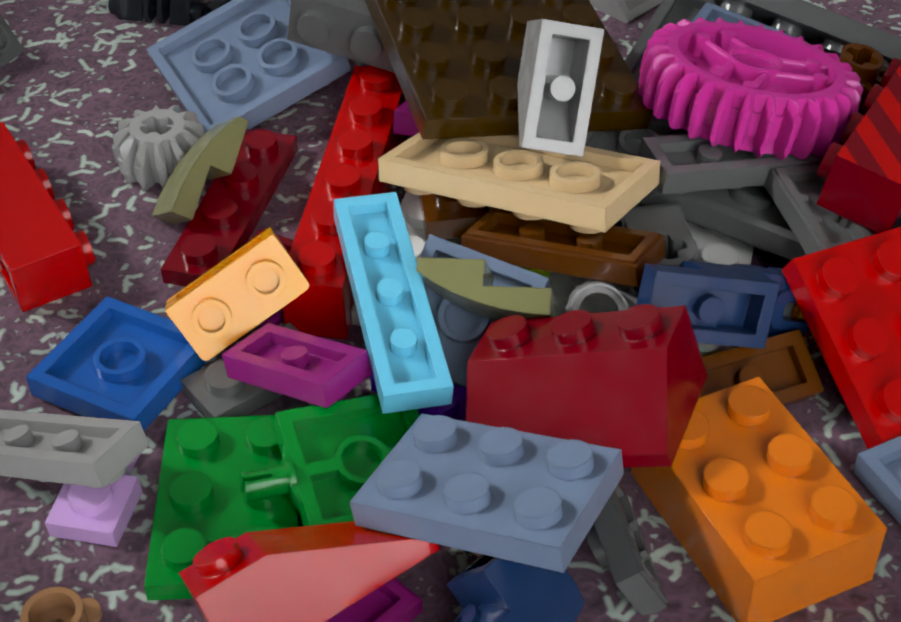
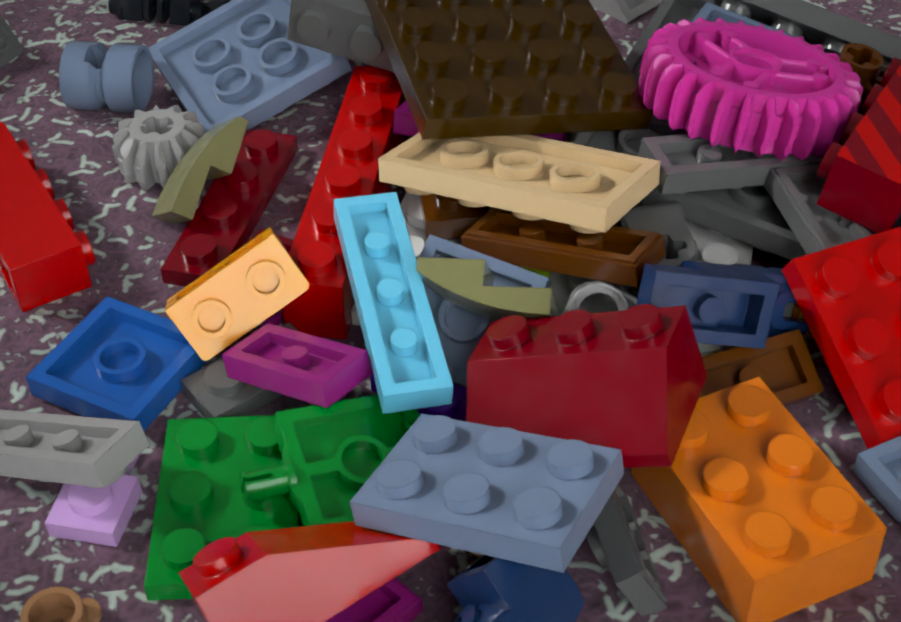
light grey slope [517,19,605,157] -> none
none -> sand blue wheel [59,40,154,114]

